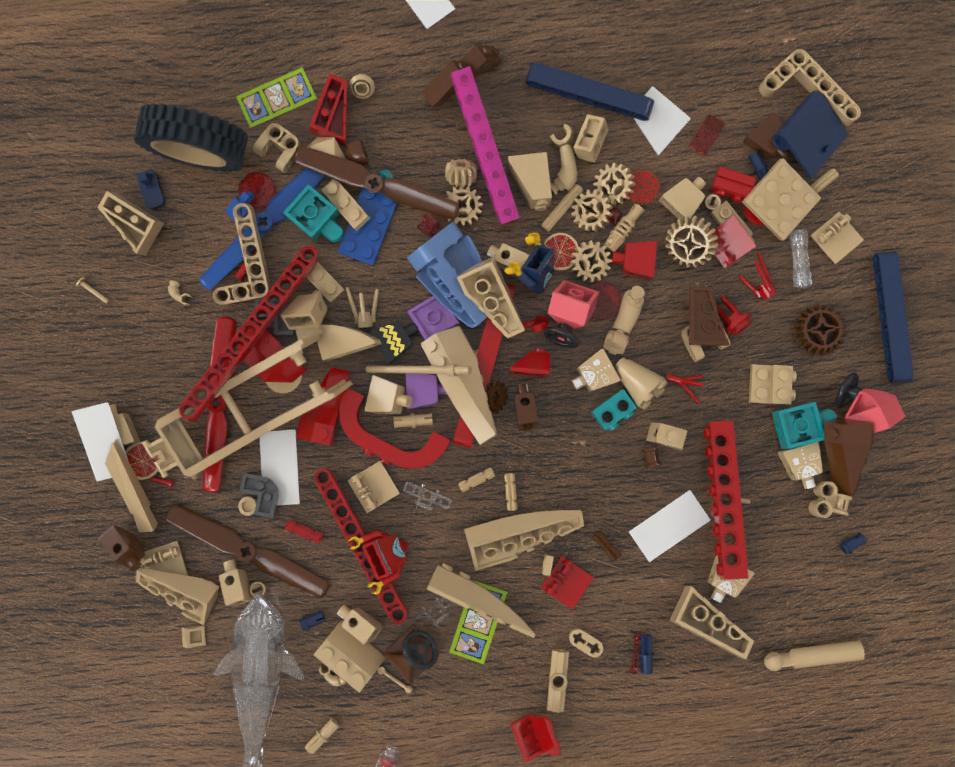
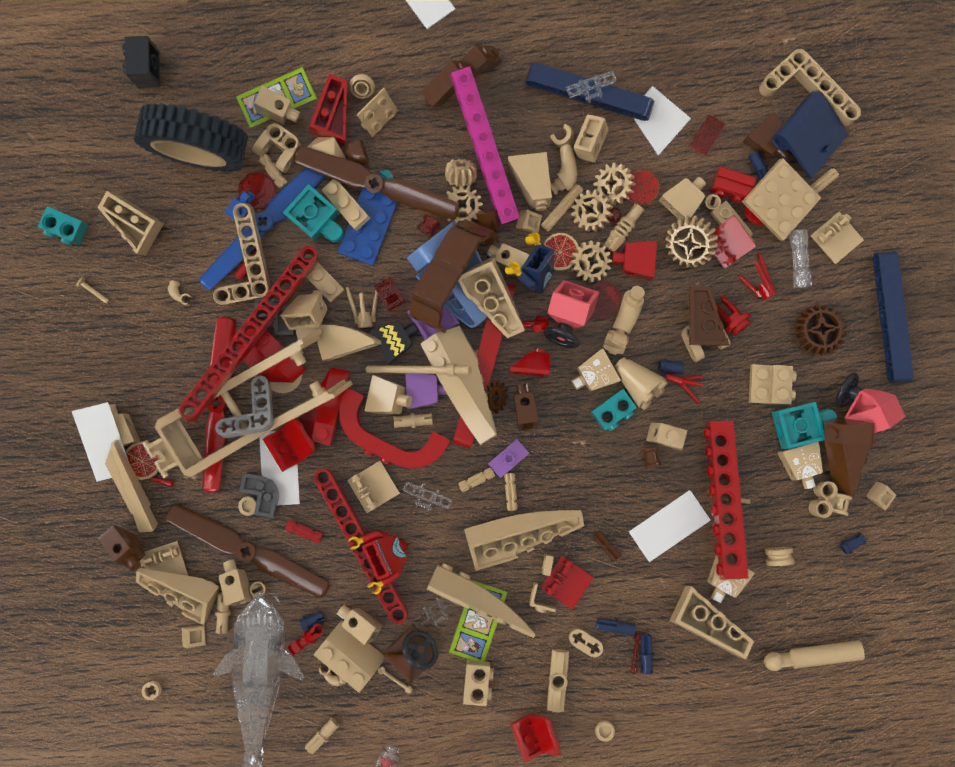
dark blue piece [136,170,166,210] -> none
none -> teal brick [37,206,89,246]
none -> black brick [122,36,161,88]
none -> tan bush [141,681,162,700]
none -> light grey beam [215,376,274,438]
none -> tan pin [215,592,231,634]
none -> tan torso [254,86,300,124]
none -> tan axle [259,154,287,188]
none -> red bracket [263,418,316,472]
none -> red piece [287,624,324,656]
none -> tan hinge [357,88,398,137]
none -> clear red slope [374,277,405,312]
none -> reddish brown windscreen [409,219,499,333]
none -> tan brick [463,660,494,706]
none -> reddish brown plate [476,210,500,245]
none -> medium lavender plate [488,439,529,478]
none -> tan slope [516,210,542,233]
none -> tan bracket [529,582,556,613]
none -> clear piece [566,71,617,102]
none -> tan tile [595,720,615,742]
none -> dark blue axle [596,618,636,636]
none -> dark blue pin [658,358,684,374]
none -> tan wheel [765,547,794,566]
none -> tan slope [866,482,896,511]

